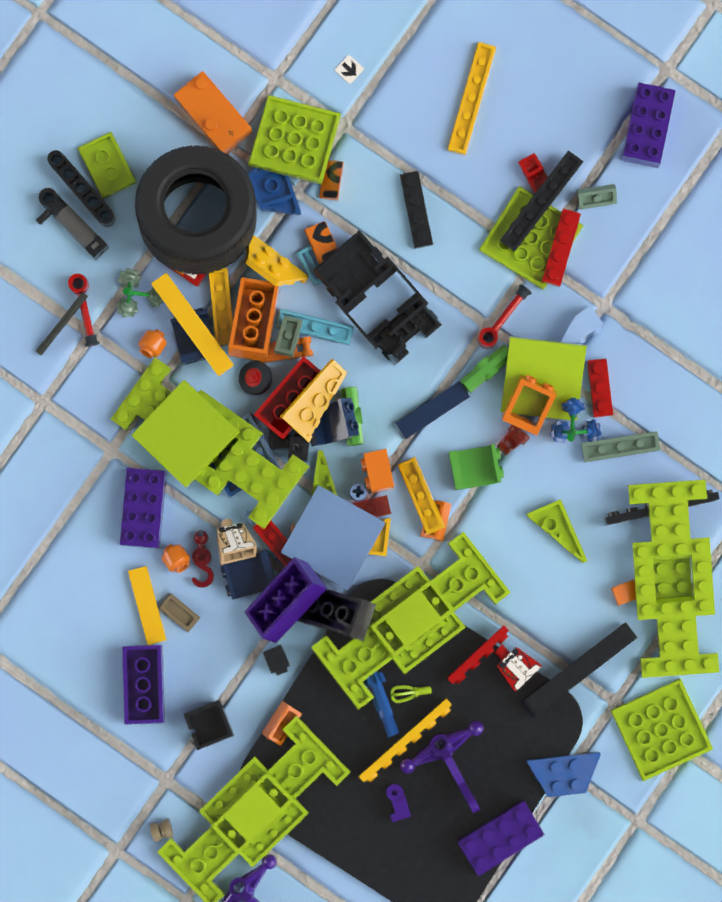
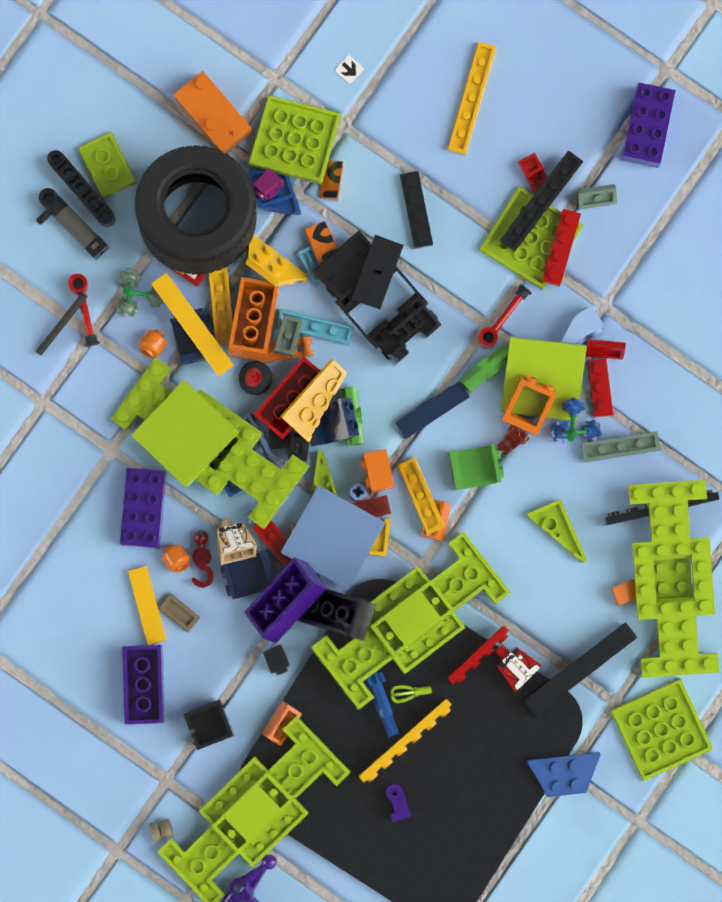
dark purple piece [400,721,483,813] -> none
dark purple brick [457,800,545,876] -> none
none -> magenta window [253,168,284,201]
none -> black piece [352,235,404,310]
none -> red tile [586,339,626,360]

